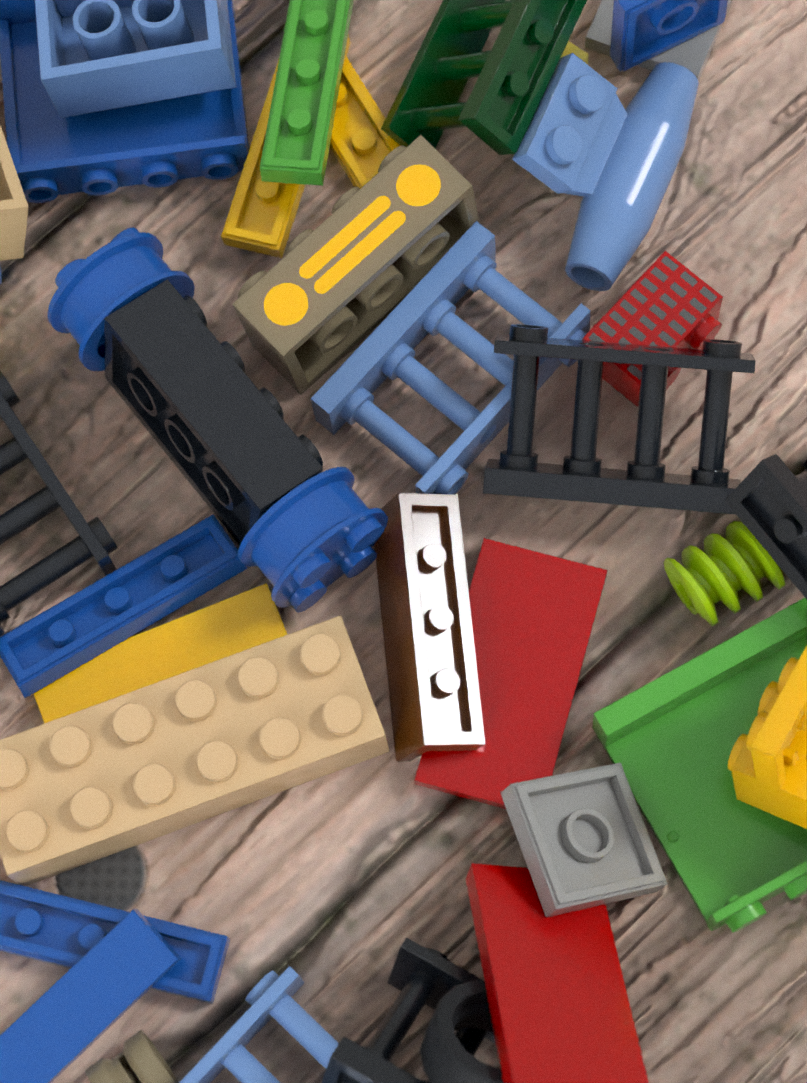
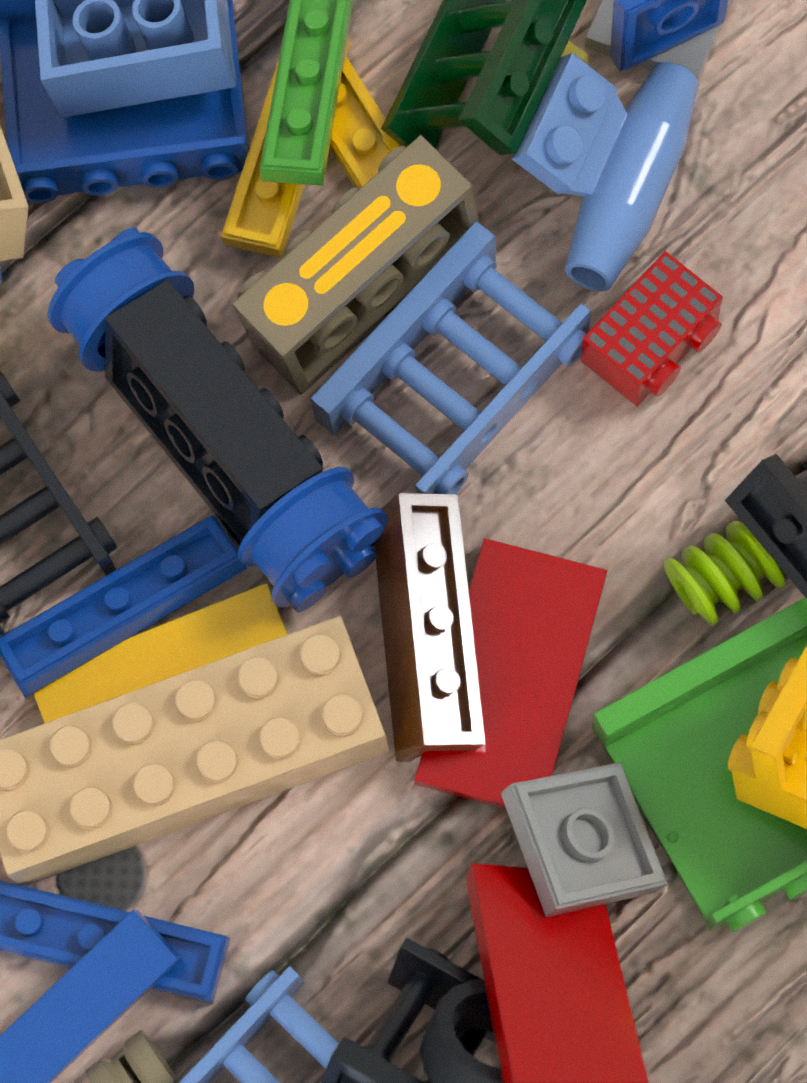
black fence [483,324,756,514] -> none

